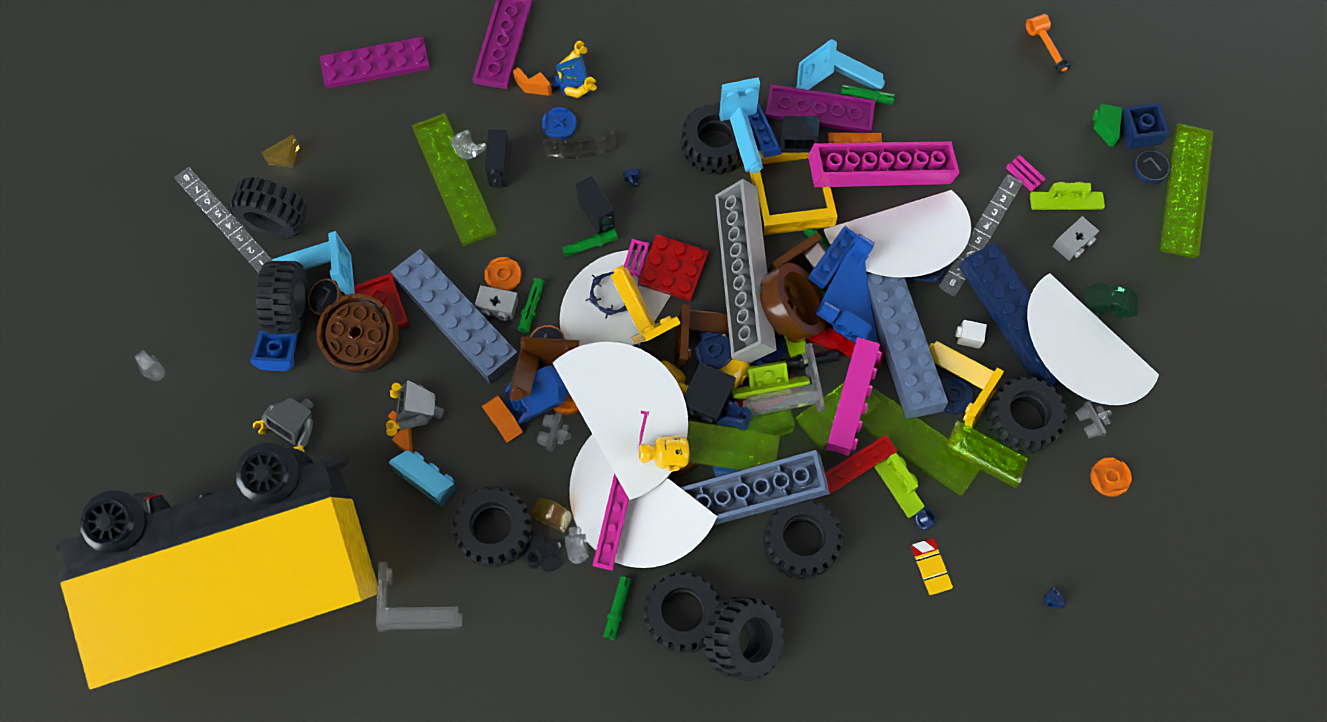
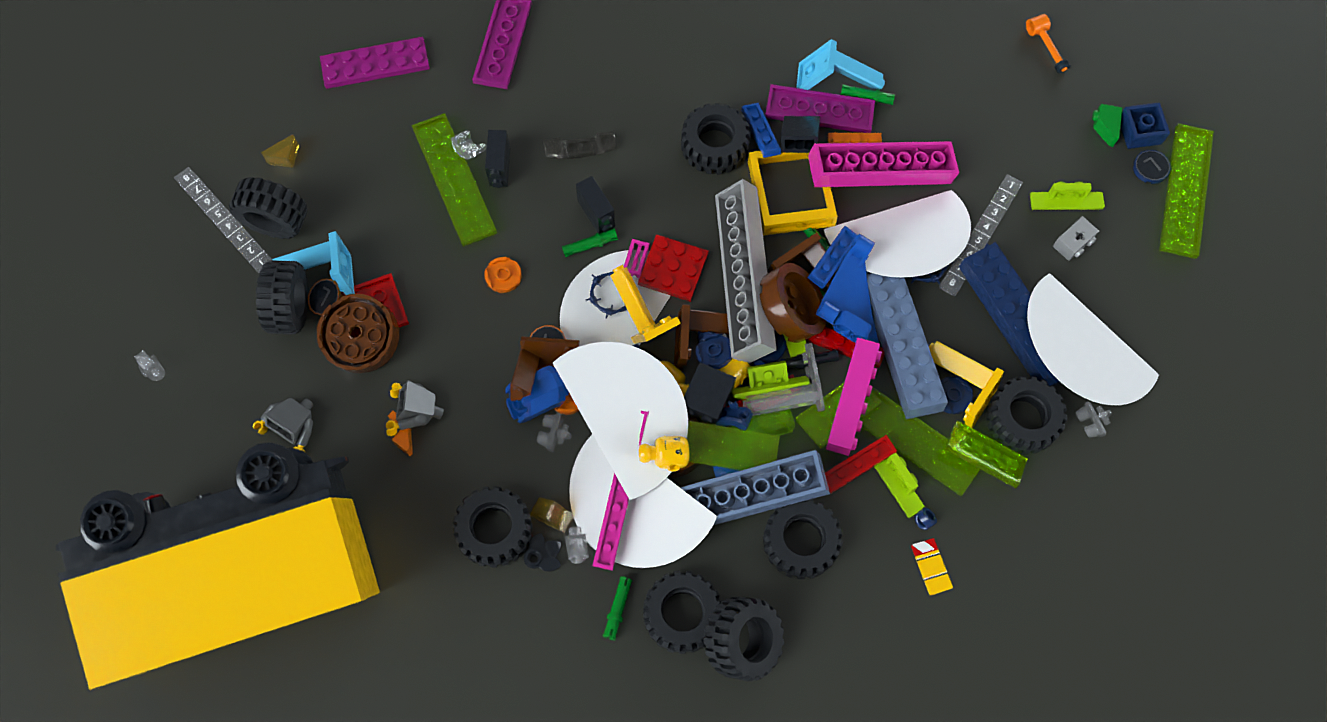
blue slope [251,330,298,371] -> none
clear piece [376,562,462,632] -> none
medium azure slope [389,450,457,507] -> none
sand blue brick [391,249,518,384] -> none
light grey brick [474,285,519,321] -> none
orange slope [482,395,523,443] -> none
orange slope [513,67,552,96] -> none
green pin [517,278,545,333] -> none
blue tile [542,107,577,141] -> none
torso [547,41,596,98] -> none
dark blue tile [623,168,641,187] -> none
medium azure piece [719,77,763,173] -> none
white brick [955,320,987,349] -> none
dark pink tile [1006,155,1046,192] -> none
dark blue tile [1044,587,1066,609] -> none
clear green brick [1084,284,1138,319] -> none
orange tile [1090,457,1132,497] -> none

